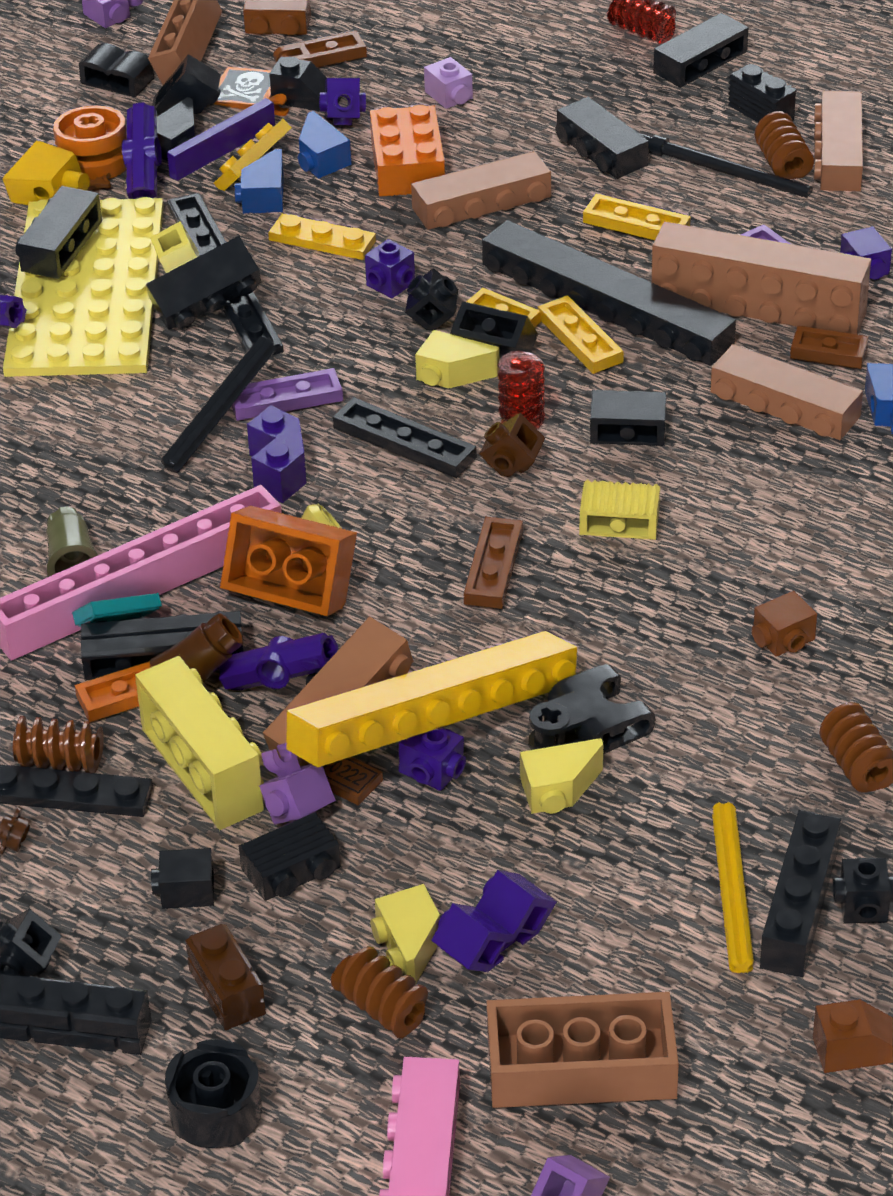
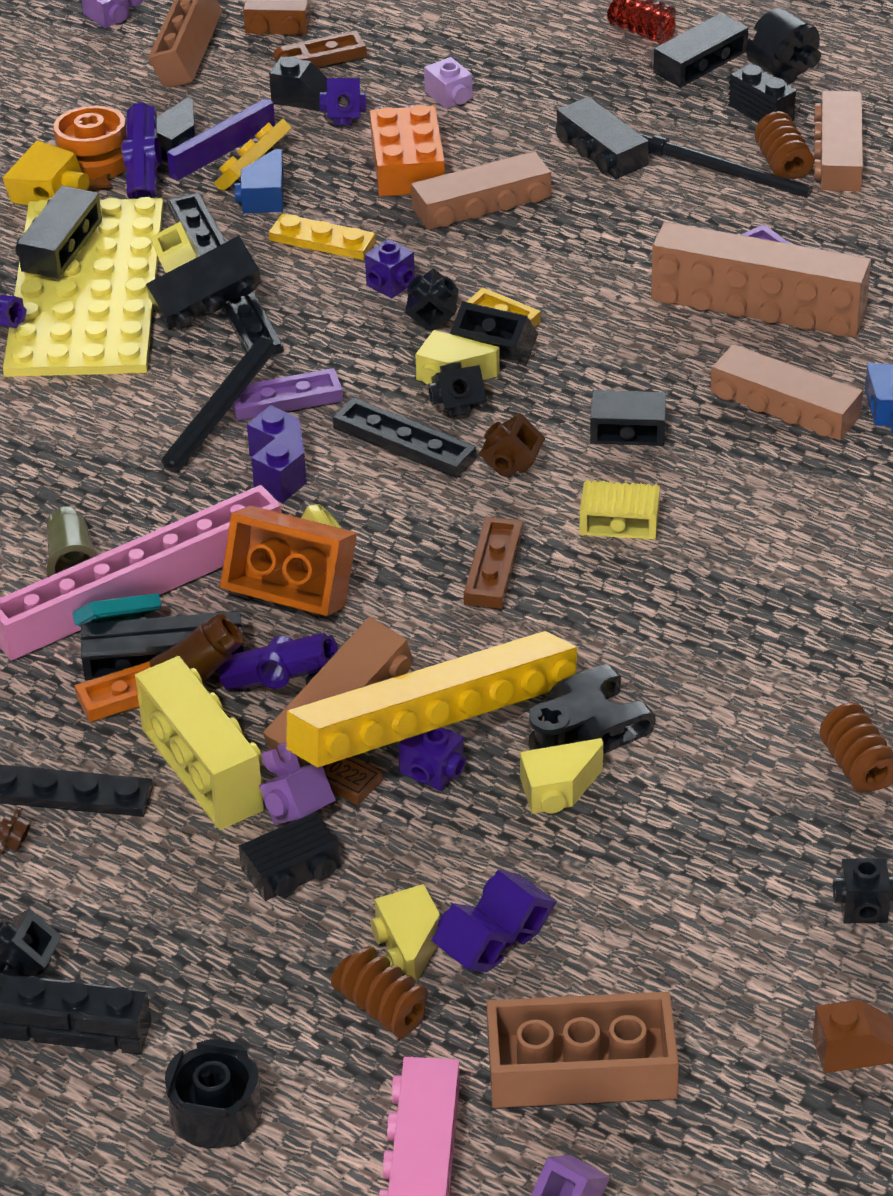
dark orange piece [13,716,104,773] -> none
black brick [78,43,154,98] -> none
black brick [151,848,214,909] -> none
black slope [152,54,221,116] -> none
reddish brown brick [185,924,266,1031] -> none
flag [214,67,289,116] -> none
blue slope [298,111,351,179] -> none
black brick [482,220,736,366] -> none
clear red piece [498,351,545,429] -> none
yellow plate [537,295,624,374] -> none
yellow plate [583,193,691,240] -> none
yellow axle [712,802,754,973] -> none
dark orange brick [752,591,817,657] -> none
black brick [760,810,841,978] -> none
dark orange plate [790,326,869,369] -> none
brick [840,226,892,280] -> none
none -> black brick [428,362,487,417]
none -> black brick [746,8,821,85]

